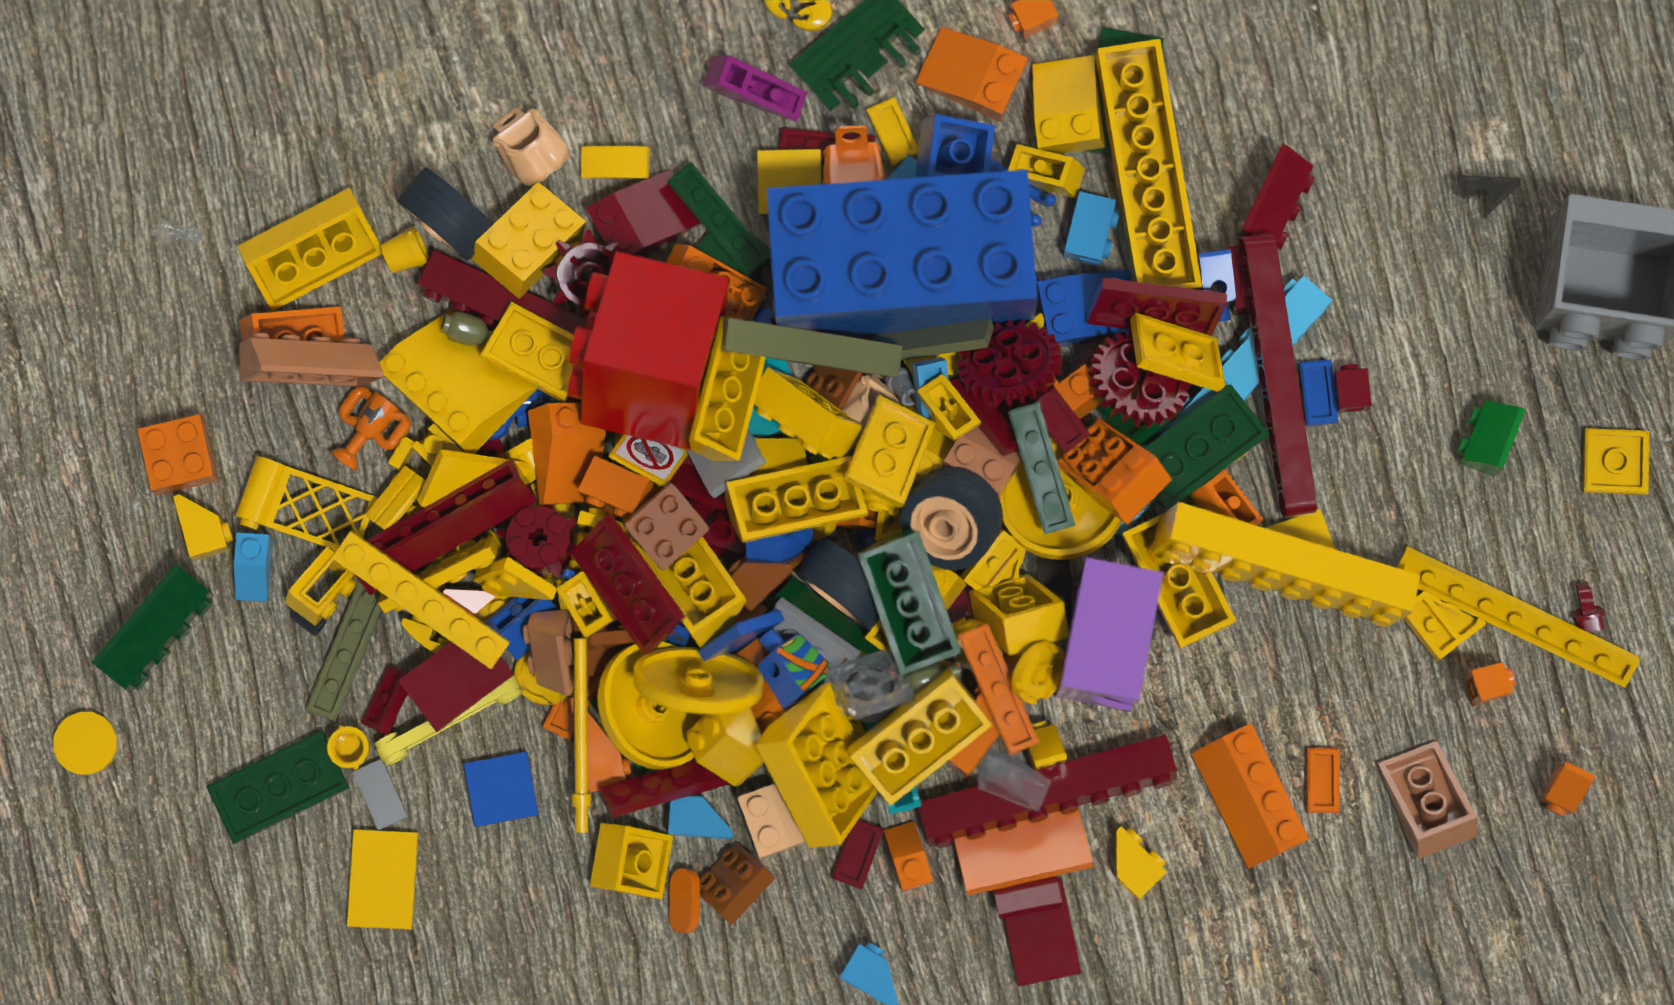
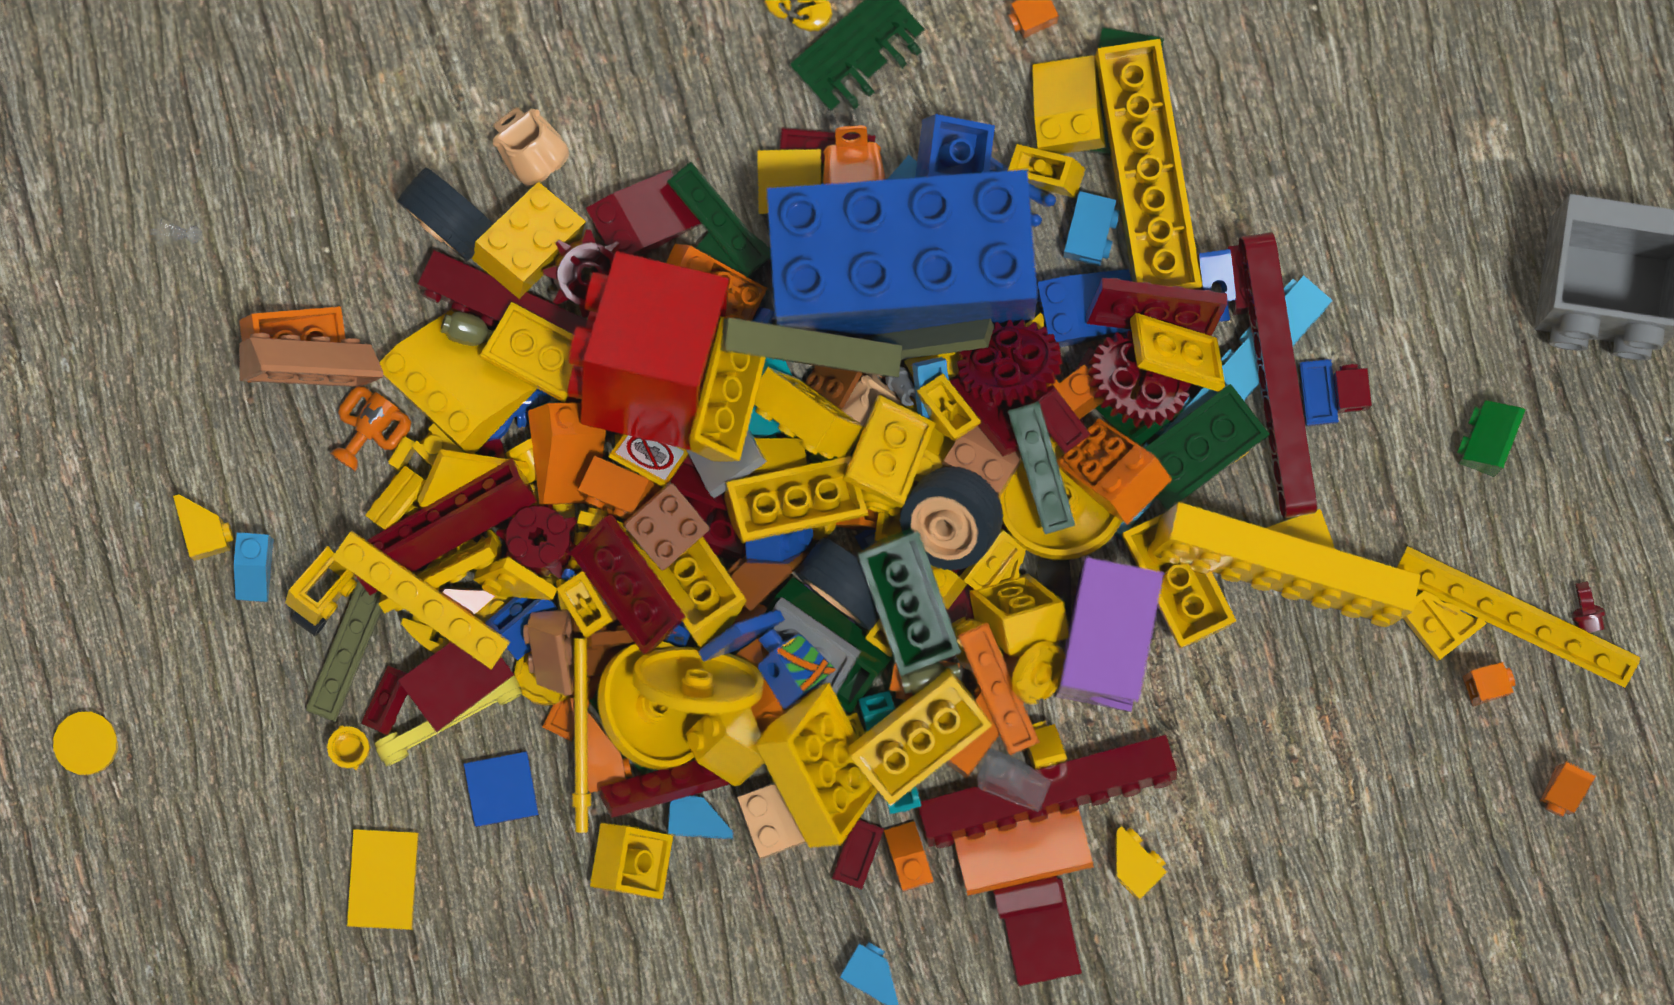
dark green slope [91,563,214,693] -> none
orange brick [137,414,219,495] -> none
dark green tile [206,730,350,845] -> none
yellow piece [235,456,377,553] -> none
yellow slope [237,188,383,311] -> none
light grey tile [352,759,409,831] -> none
yellow piece [381,226,430,274] -> none
yellow slope [581,146,649,180] -> none
orange tile [669,868,700,933] -> none
dark orange bracket [700,843,775,926] -> none
magenta slope [702,55,808,122] -> none
clear piece [827,649,914,722] -> none
yellow tile [866,97,919,168] -> none
orange slope [915,27,1028,122] -> none
orange brick [1190,470,1263,526] -> none
orange slope [1191,723,1309,869] -> none
dark red slope [1237,143,1315,251] -> none
orange tile [1307,748,1340,814] -> none
nougat slope [1378,741,1478,859] -> none
clear smoke slope [1453,175,1521,219] -> none
yellow tile [1583,428,1649,495] -> none

